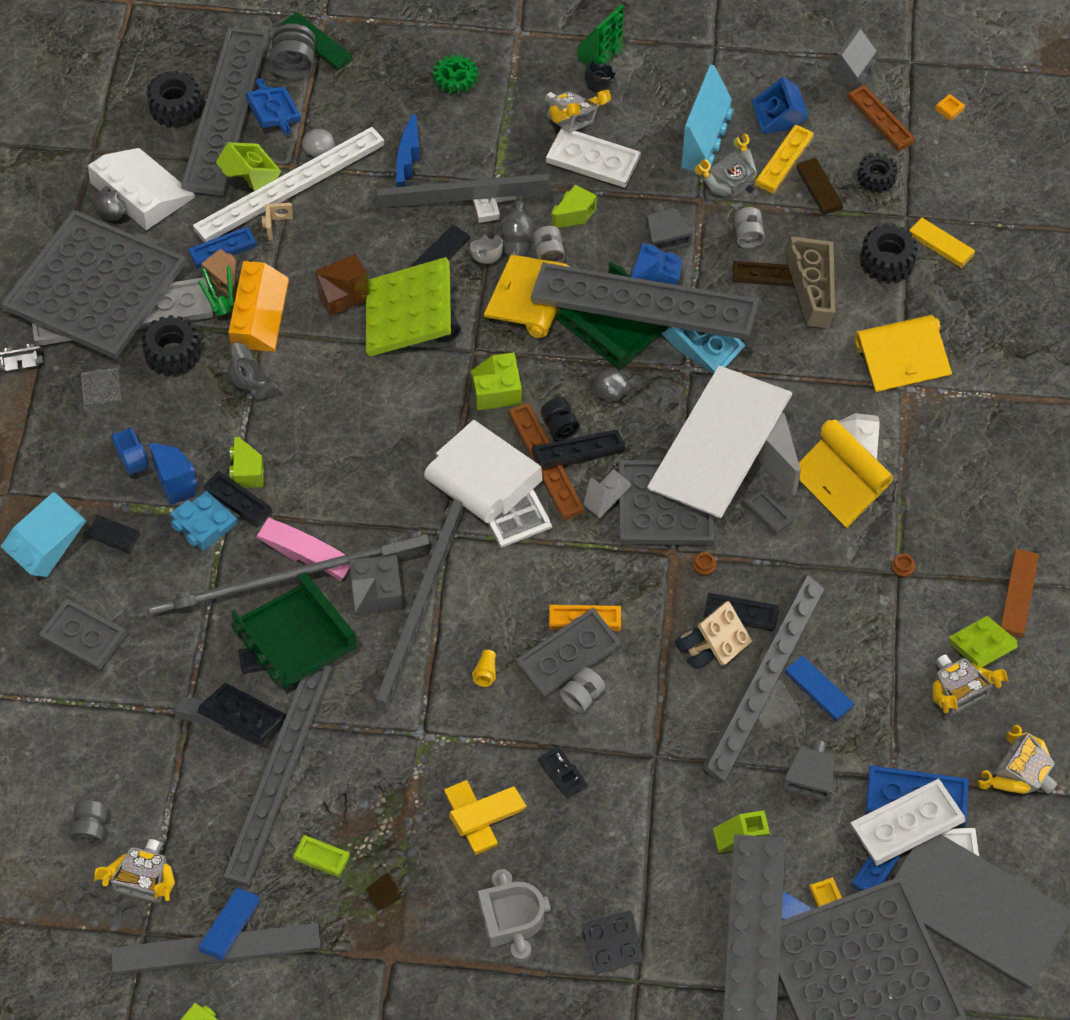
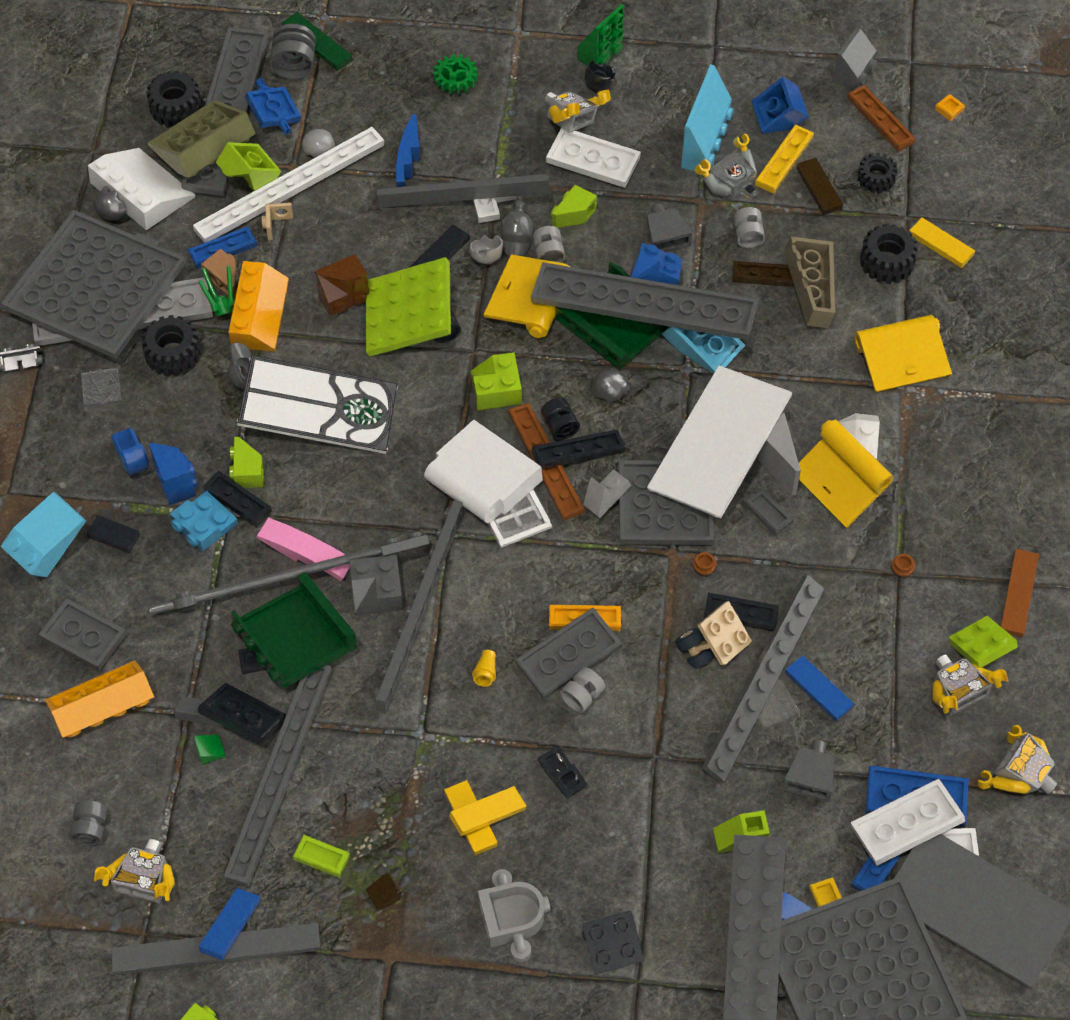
none -> light orange slope [45,660,154,737]
none -> olive slope [148,100,256,177]
none -> green slope [194,735,226,765]
none -> white piece [237,355,398,454]

